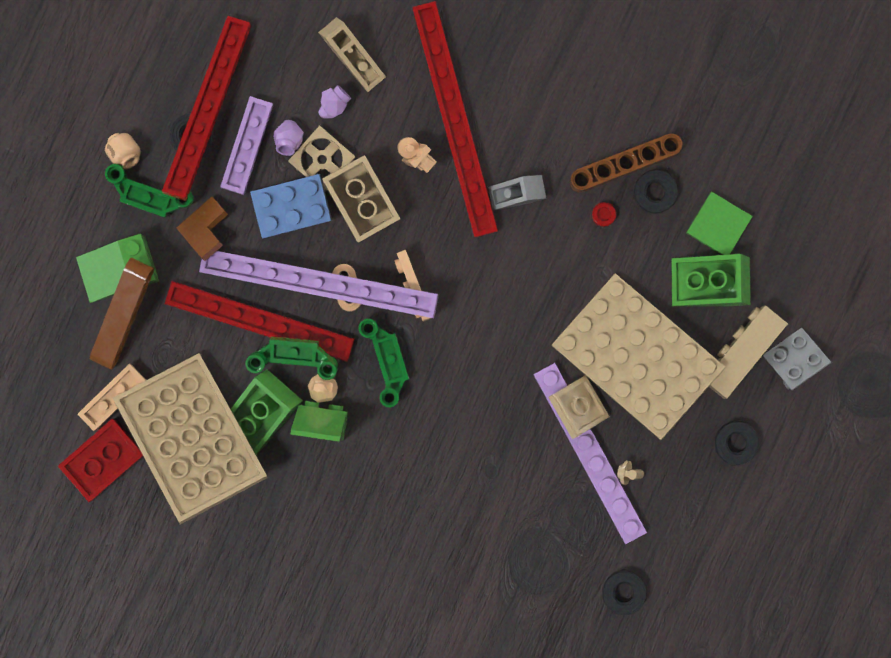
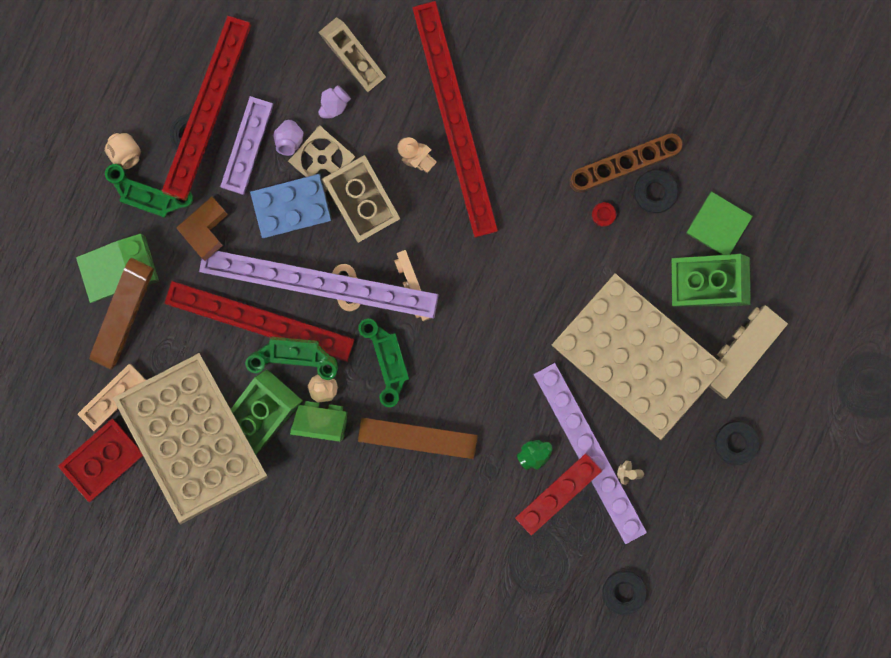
light grey slope [488,175,546,210] -> none
tan tile [548,375,610,439] -> none
light grey hinge [763,328,831,390] -> none
none -> dark orange beam [358,418,478,459]
none -> red plate [515,453,603,536]
none -> green rock [517,440,552,470]

